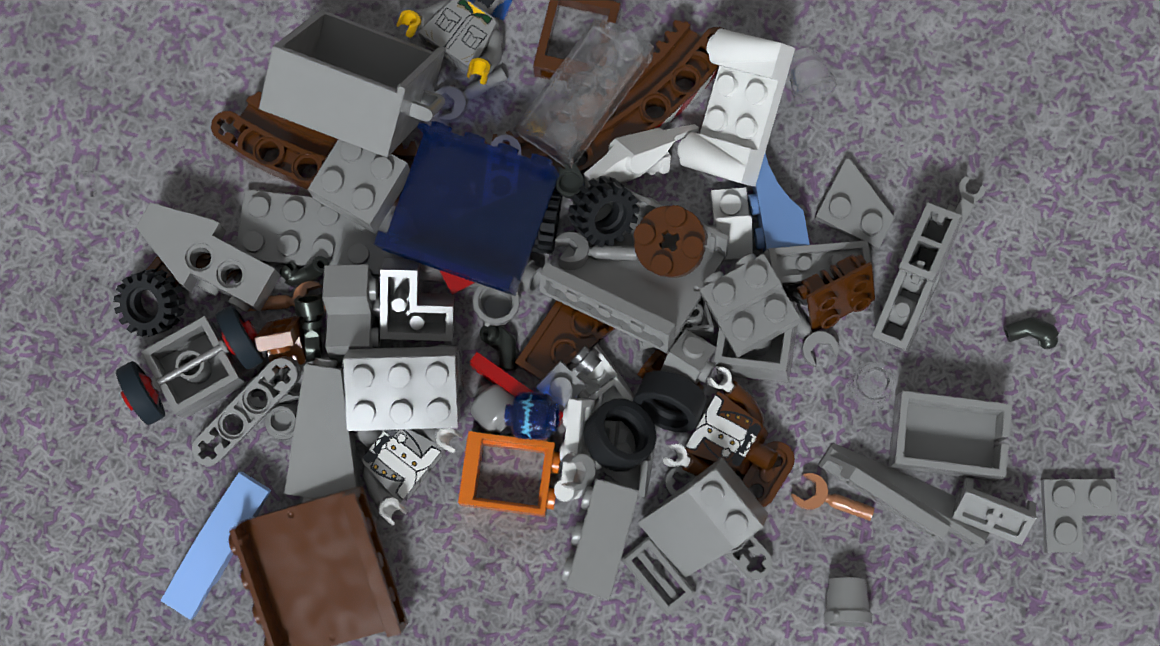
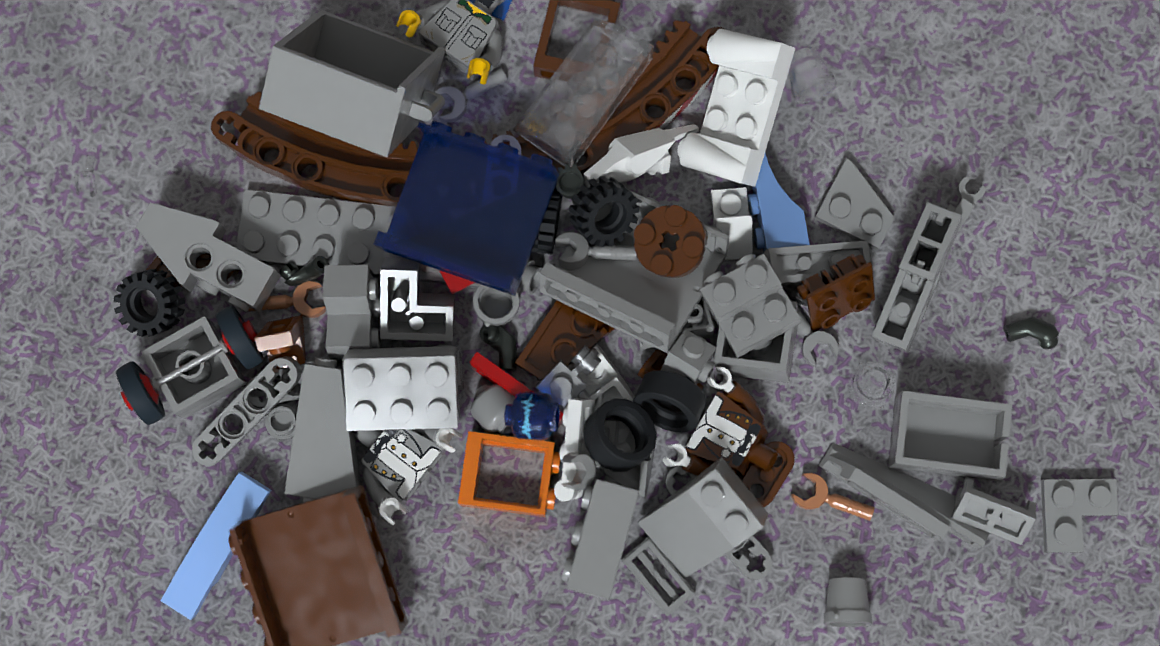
pearl dark grey piece [294,294,324,359] -> none
light grey brick [308,139,412,234] -> none

